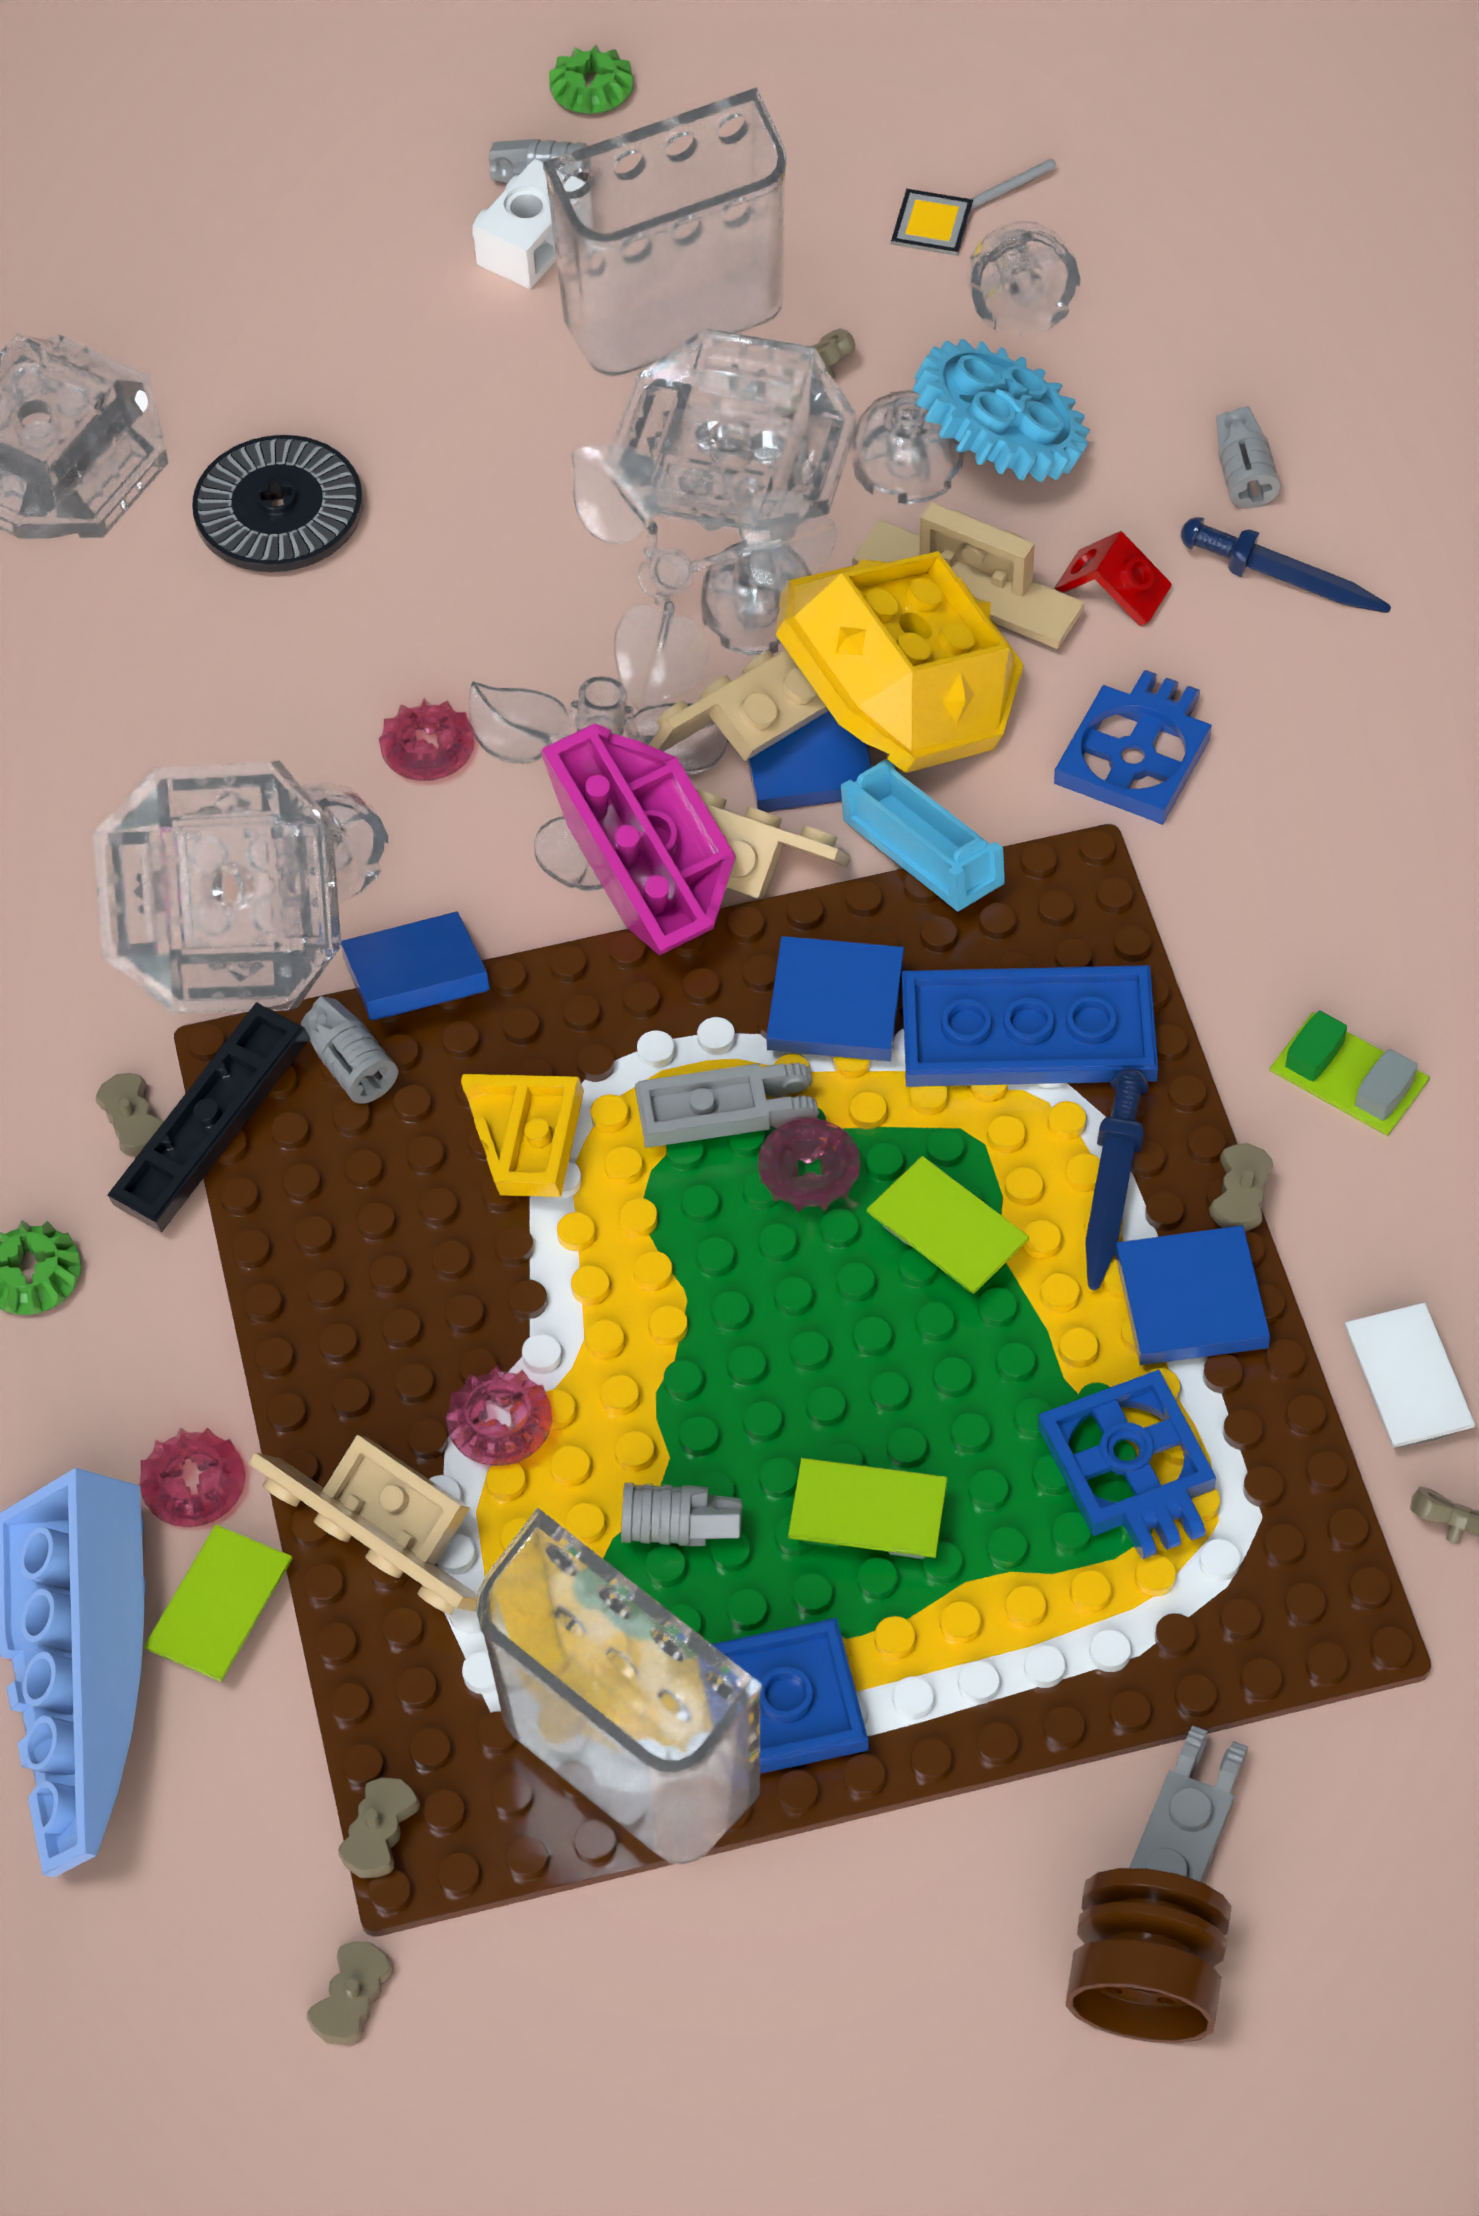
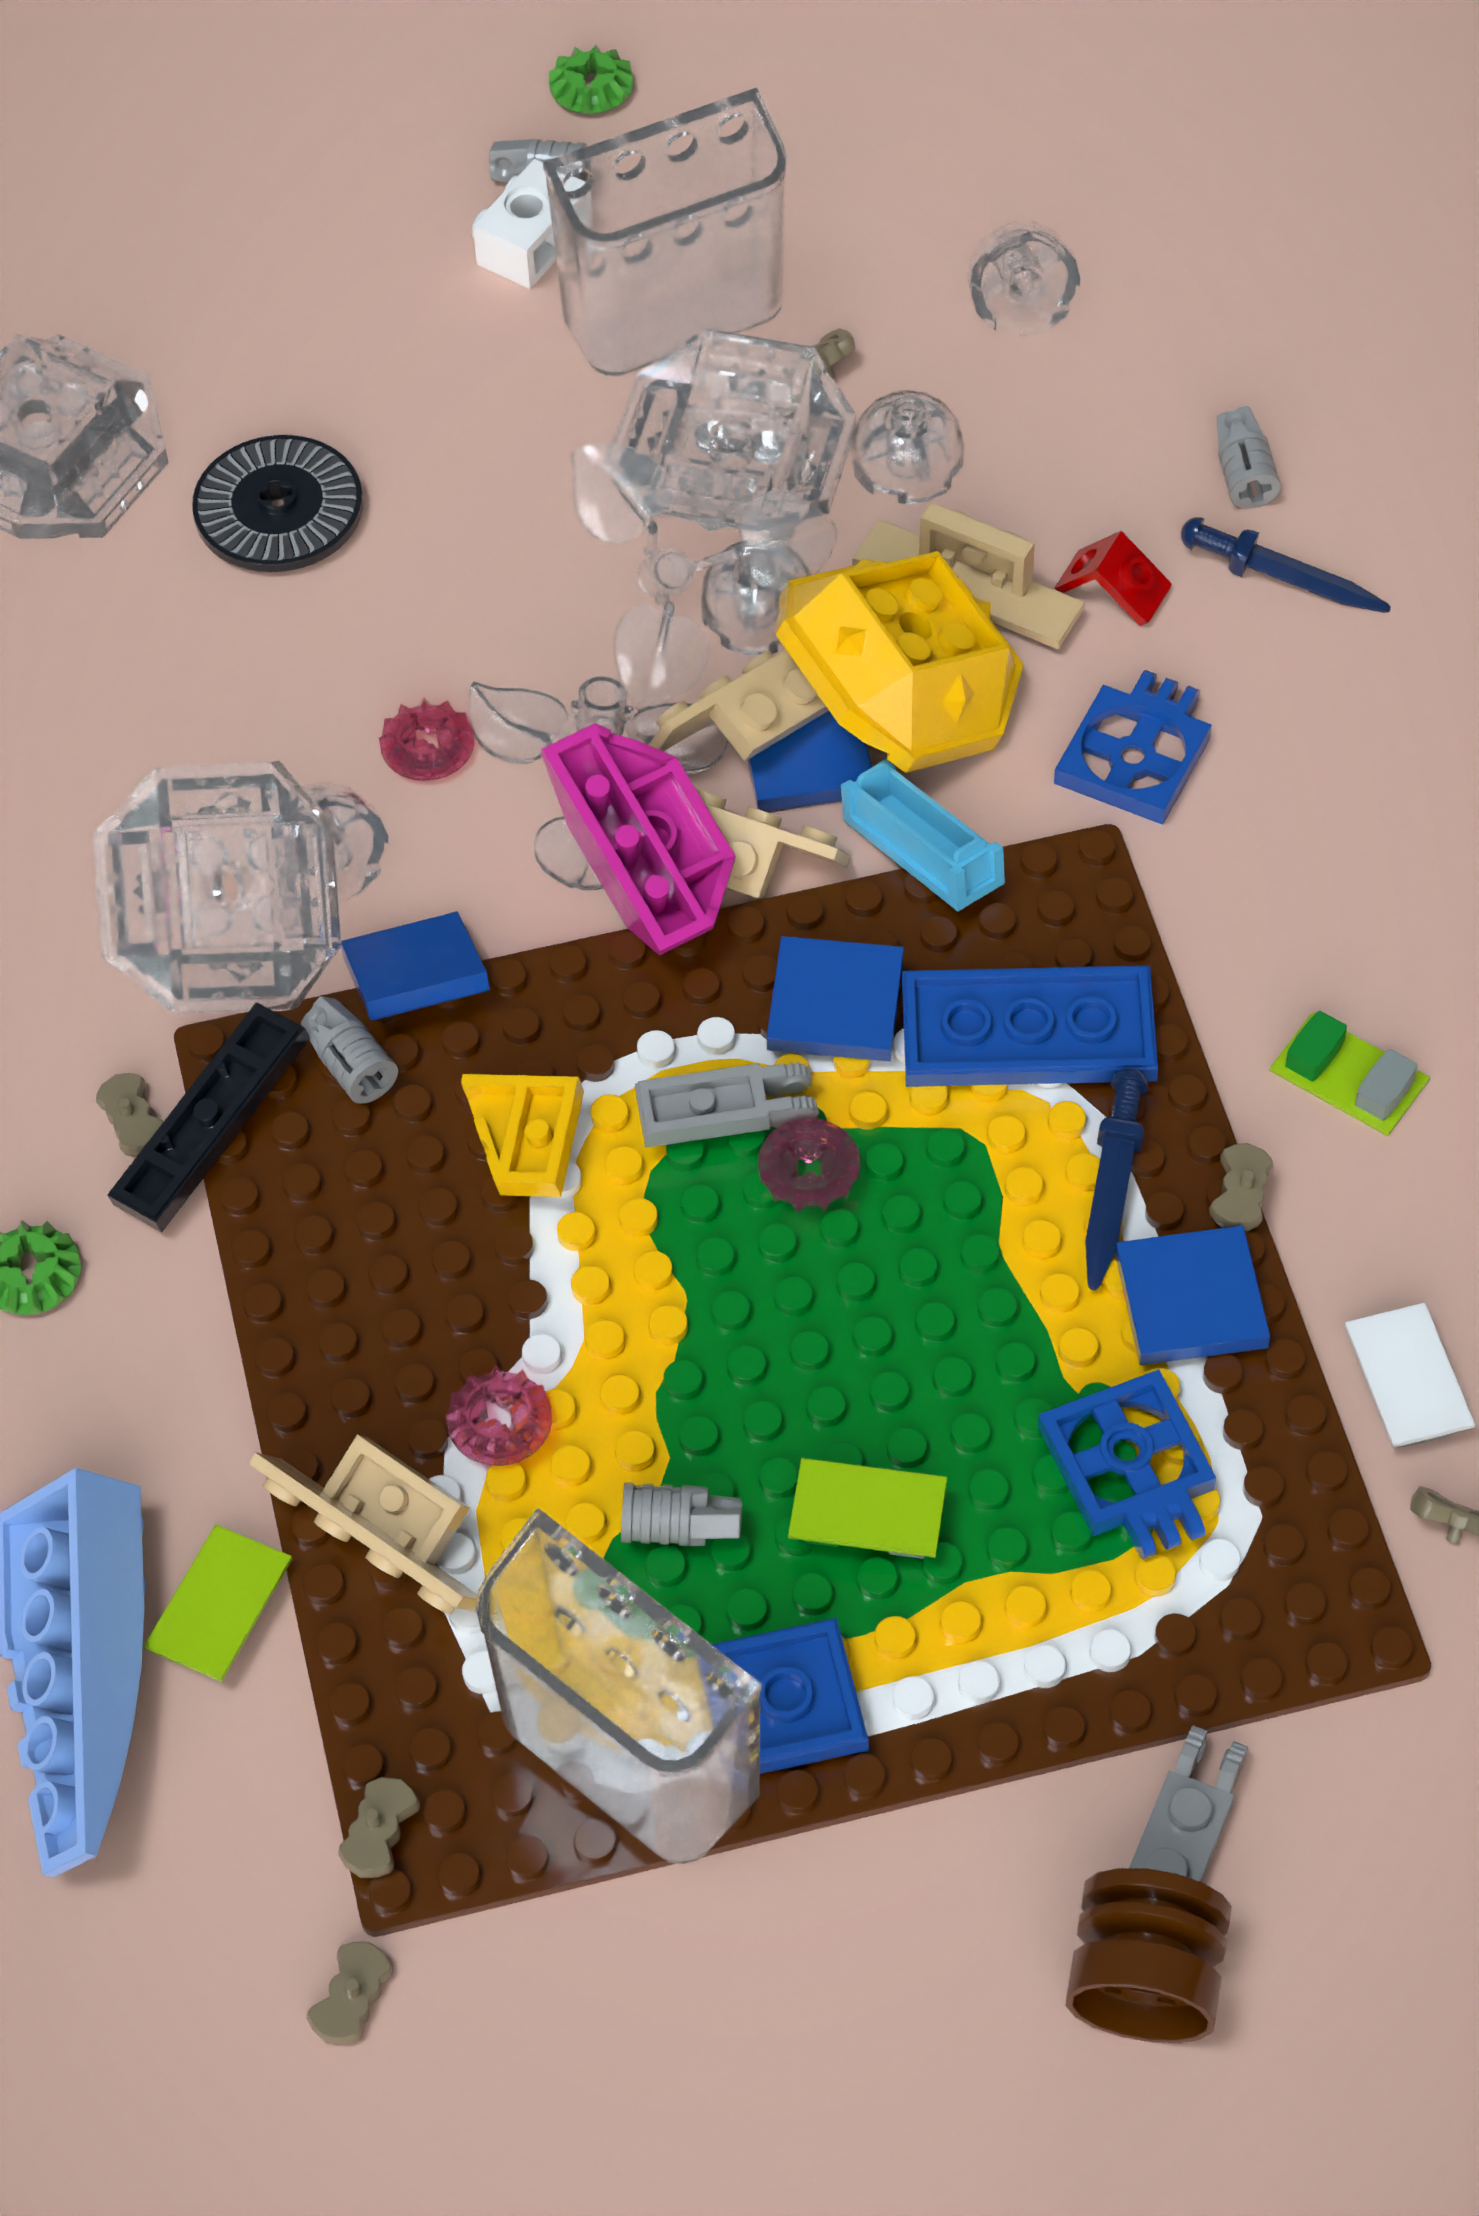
clear pink gear [139,1427,245,1527] -> none
lime piece [867,1156,1029,1294] -> none
piece [891,159,1056,256] -> none
medium azure gear [913,339,1089,482] -> none

